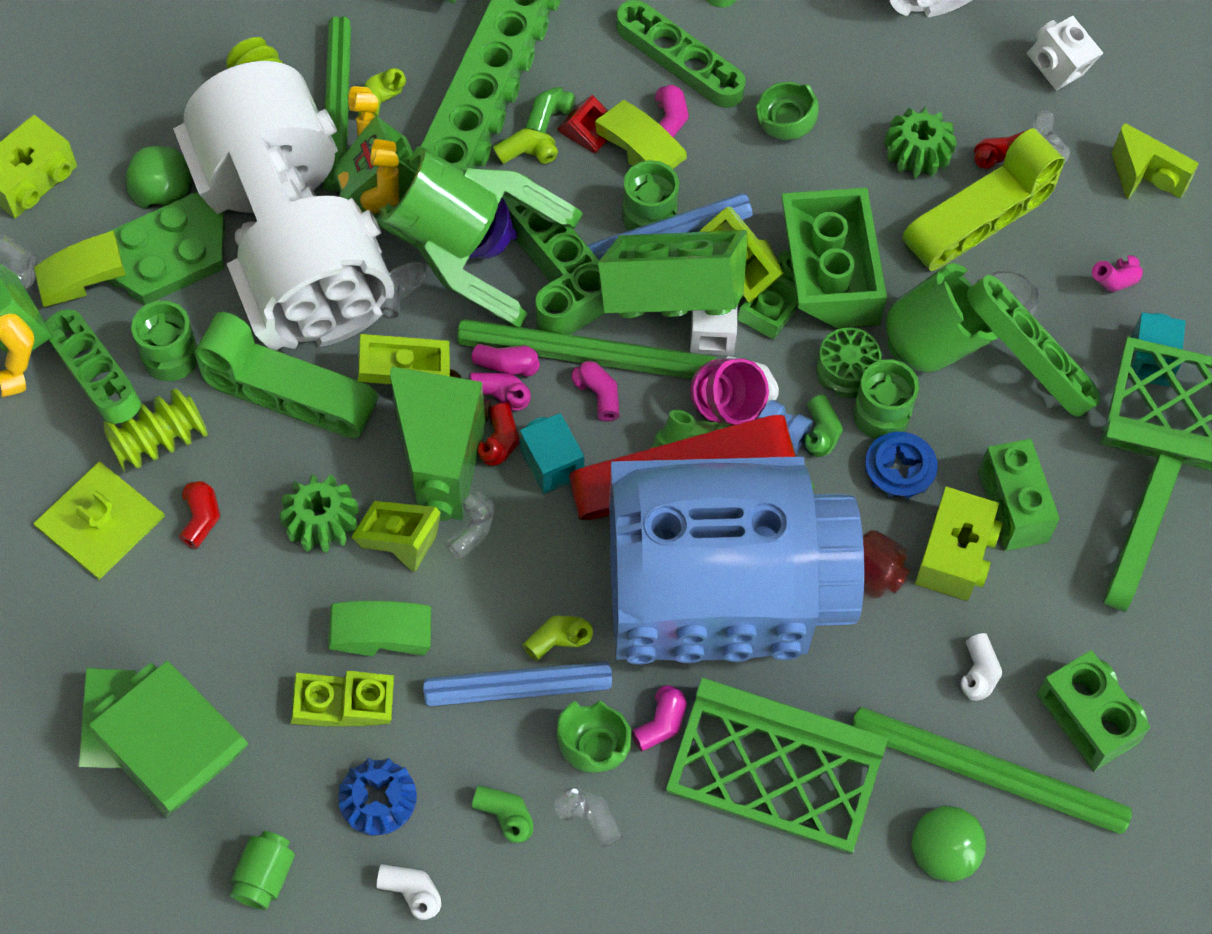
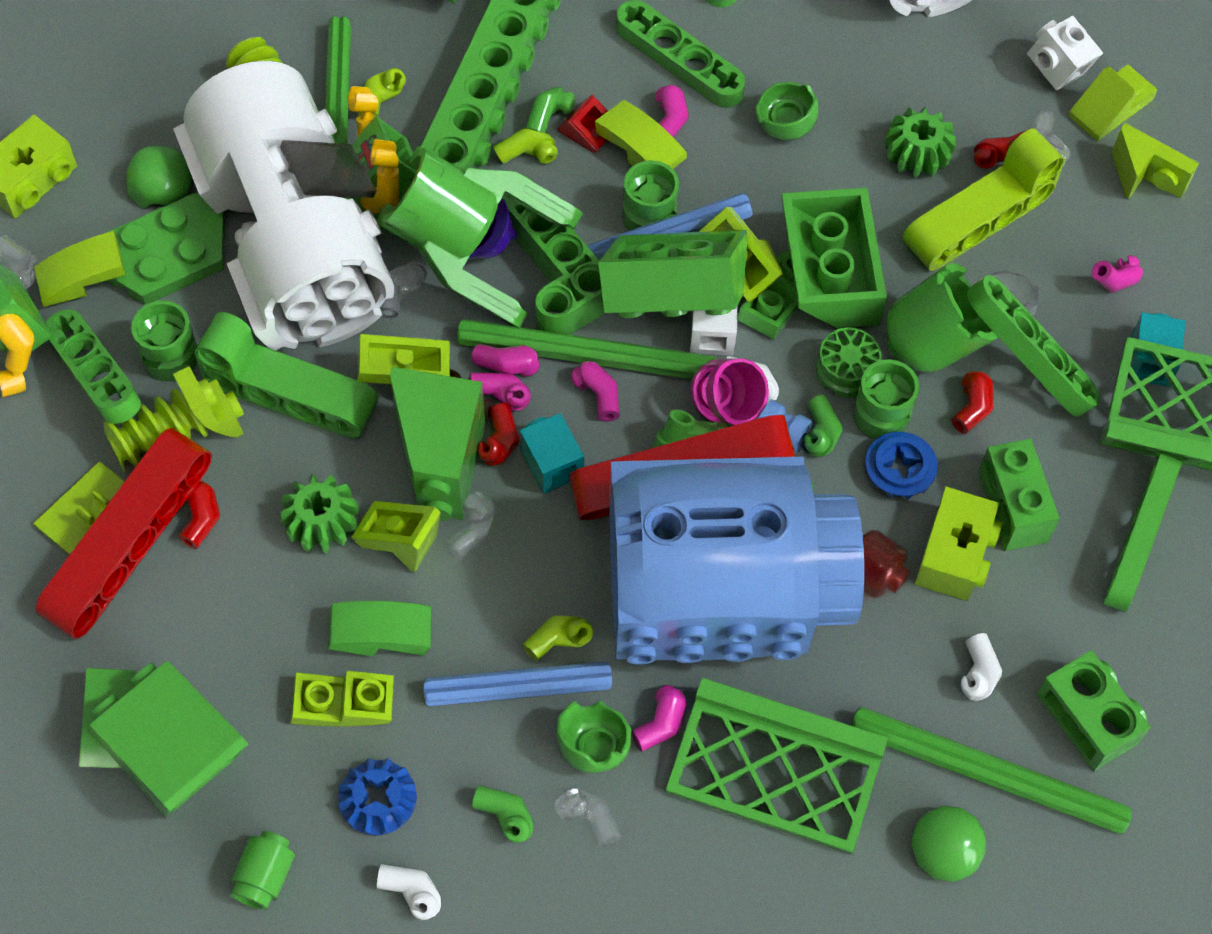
none -> red beam [35,428,212,639]
none -> lime slope [173,366,245,438]
none -> clear smoke piece [280,140,377,198]
none -> red arm [951,371,994,434]
none -> lime slope [1068,64,1158,142]

